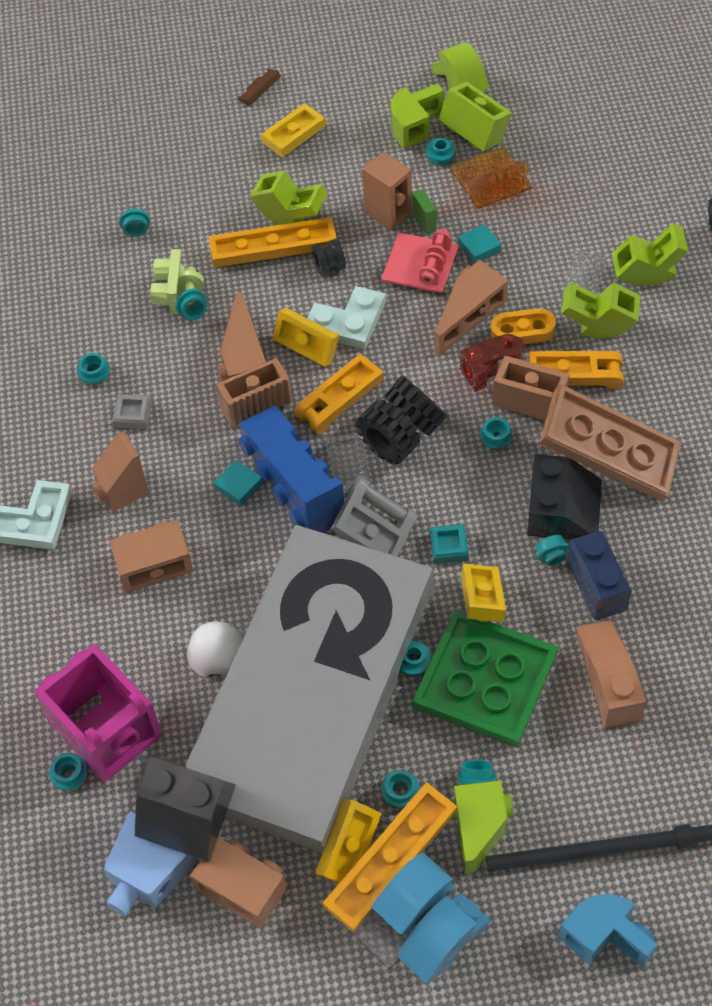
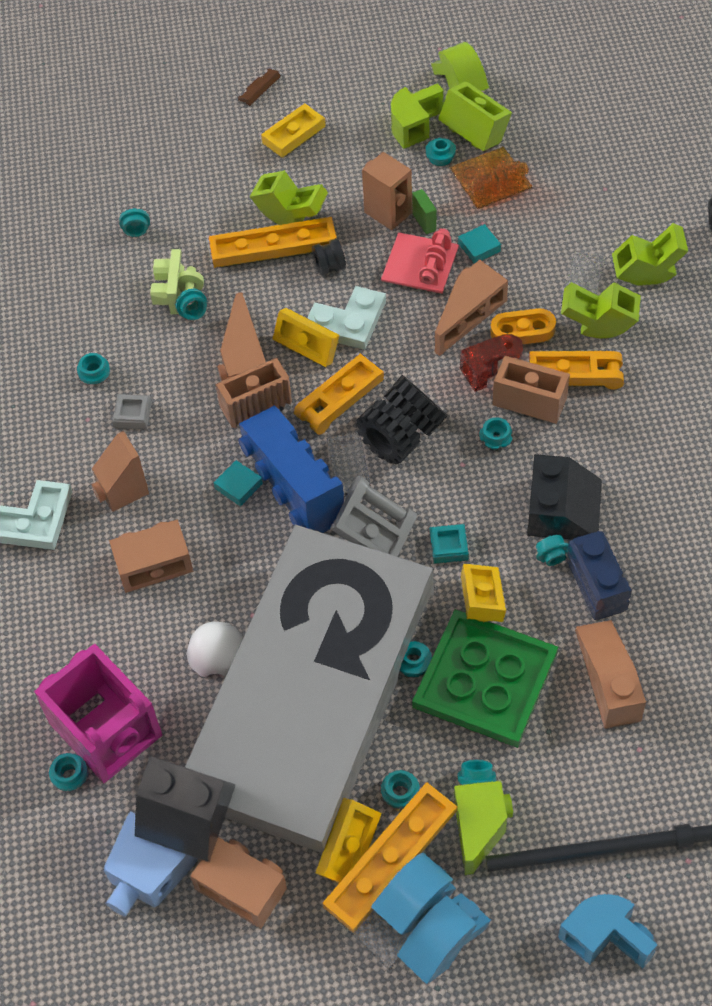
nougat plate [539,384,681,502] -> none

